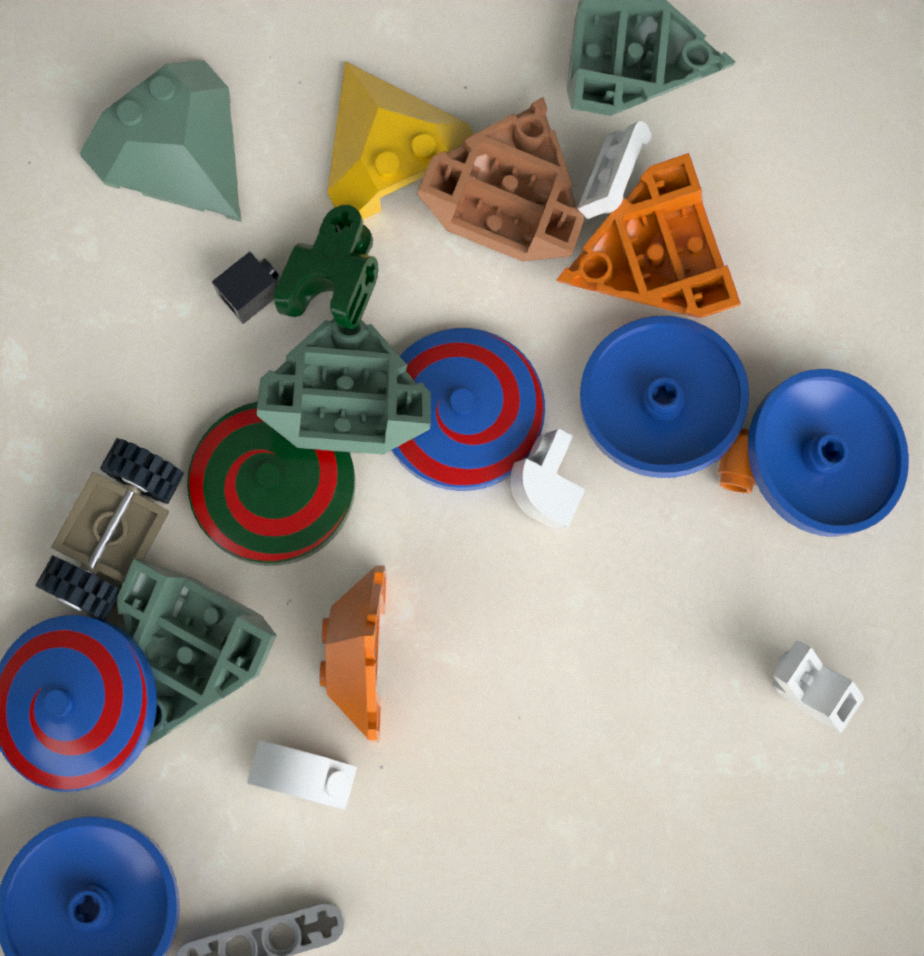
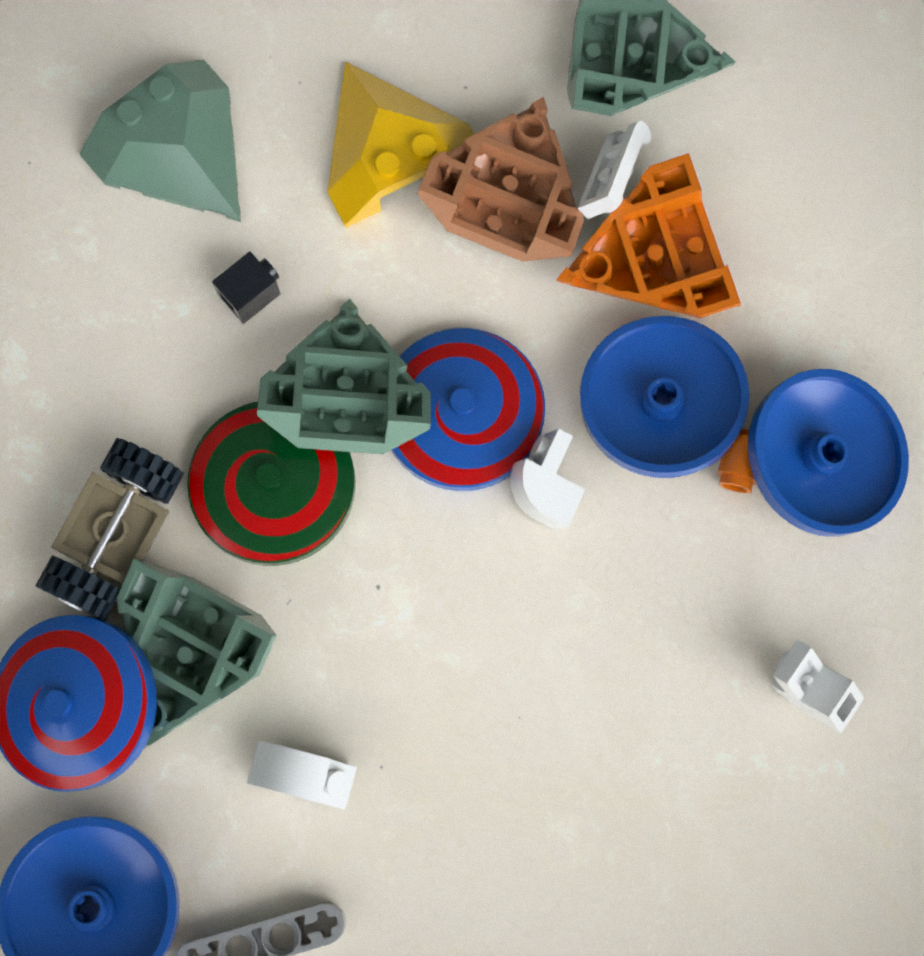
dark green piece [274,205,379,329] -> none
orange wedge [319,565,387,742] -> none

